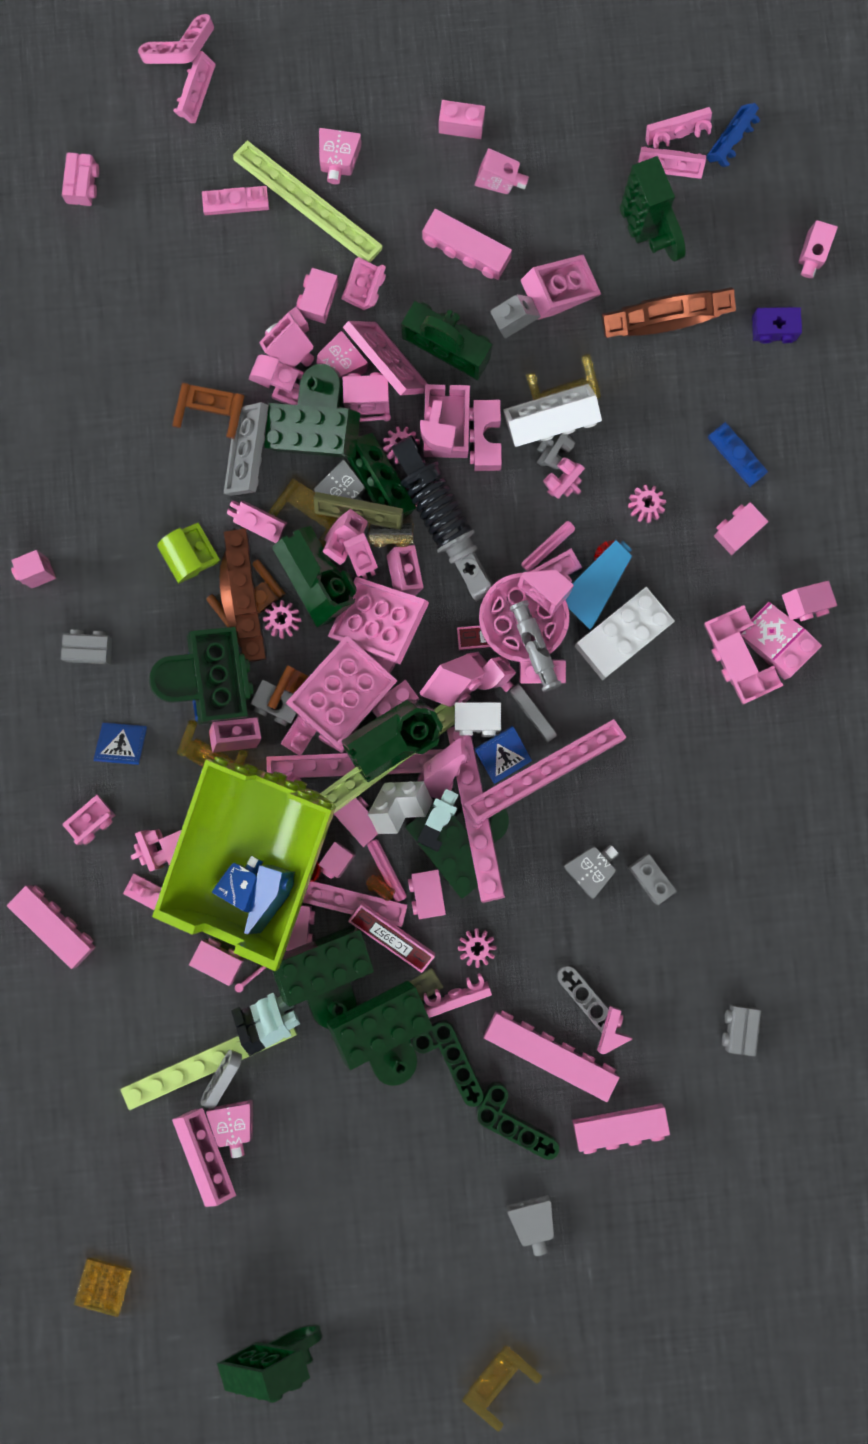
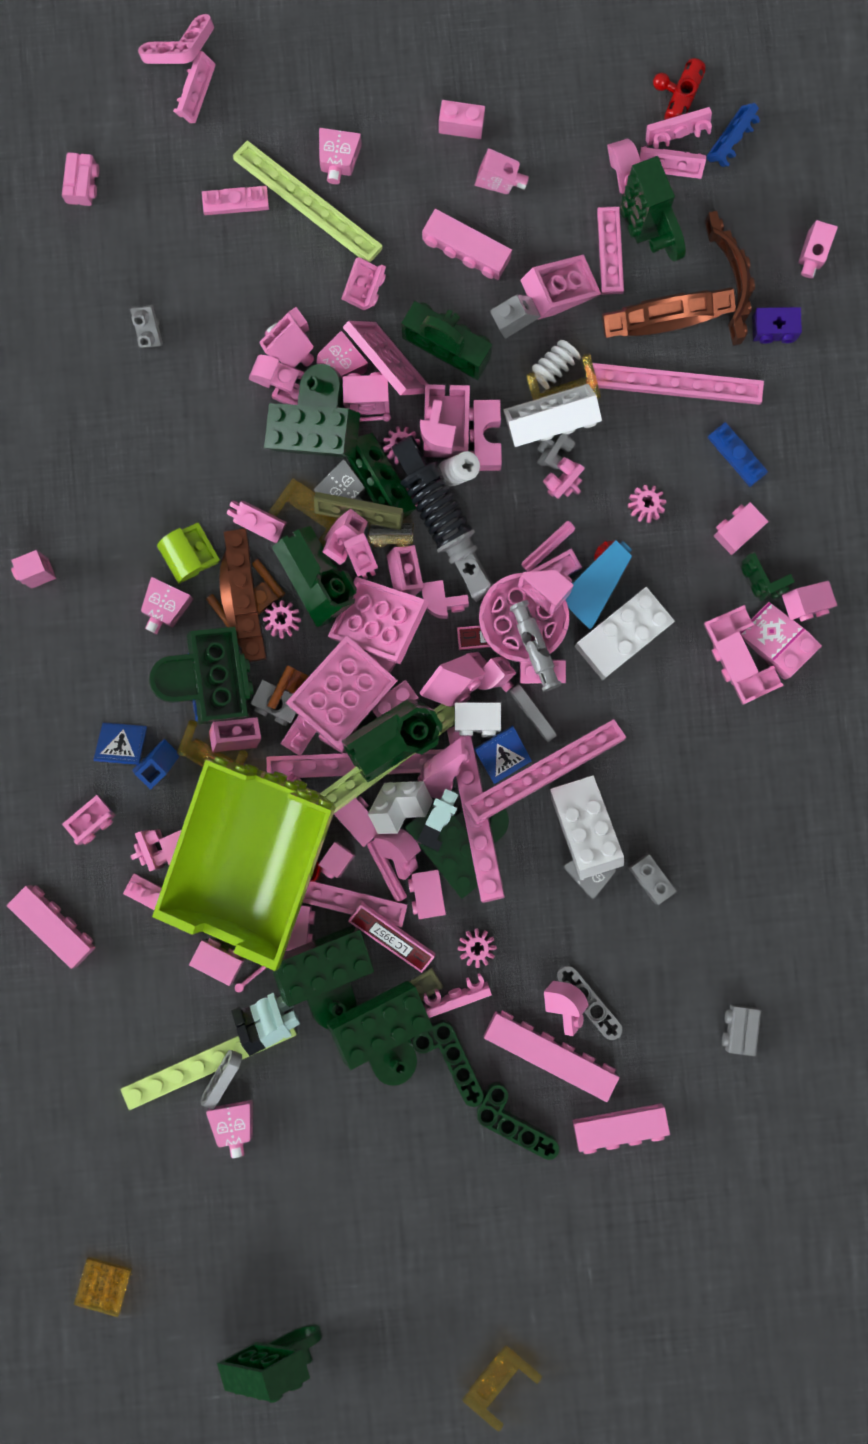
light grey brick [61,630,113,664] -> none
dark orange plate [172,383,245,439] -> none
bright pink brick [172,1108,236,1207] -> none
blue torso [212,856,263,913] -> none
light grey plate [223,402,268,496] -> none
slope [244,865,295,934] -> none
bright pink brick [296,268,339,324] -> none
clear orange pin [366,875,395,901] -> none
light grey torso [507,1195,554,1256] -> none
bright pink slope [597,1006,632,1054] -> none
none -> light grey hips [130,305,163,348]
none -> blue slope [132,739,180,790]
none -> bright pink torso [141,577,193,634]
none -> bright pink brick [374,828,421,880]
none -> bright pink brick [421,580,469,619]
none -> white piece [438,451,480,487]
none -> white piece [532,340,581,389]
none -> bright pink brick [544,981,588,1036]
none -> white brick [550,775,624,880]
none -> bright pink plate [586,363,764,405]
none -> bright pink tile [597,207,624,295]
none -> bright pink brick [607,138,641,194]
none -> red piece [653,58,706,120]
none -> copper piece [705,211,755,346]
none -> dark green bracket [741,552,795,601]

